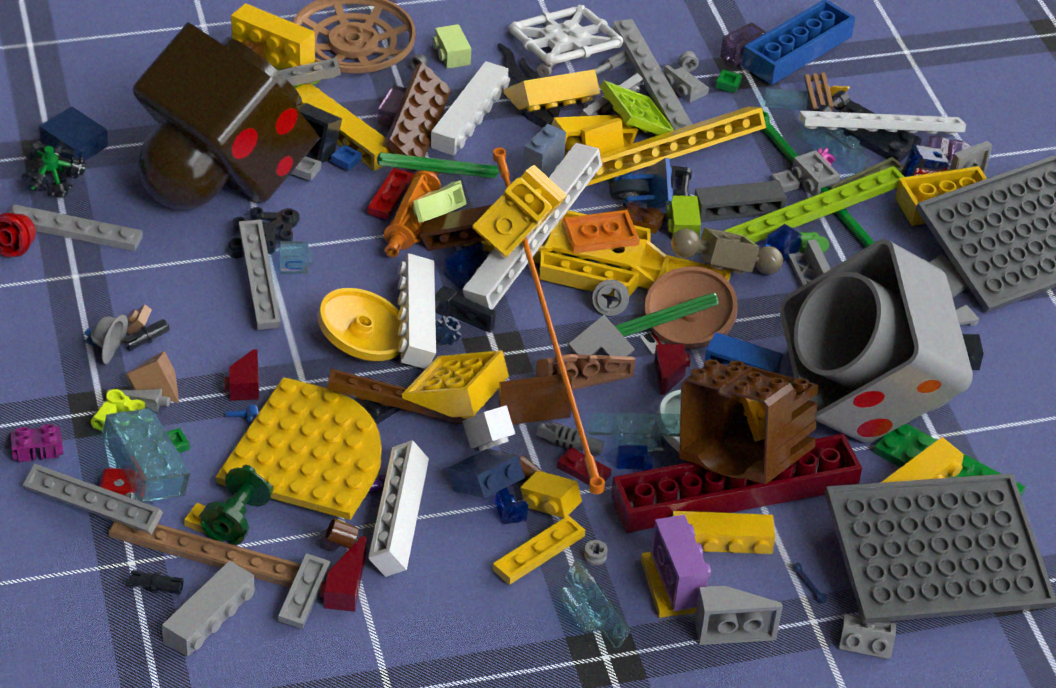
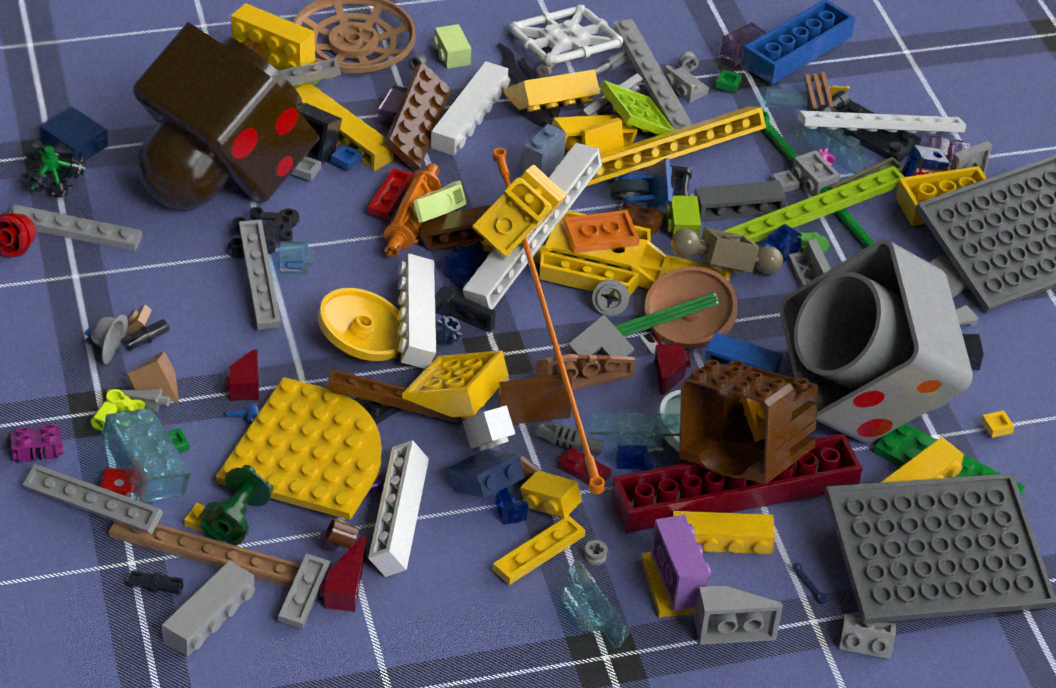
green axle [377,152,499,178] -> none
none -> yellow plate [981,410,1015,438]

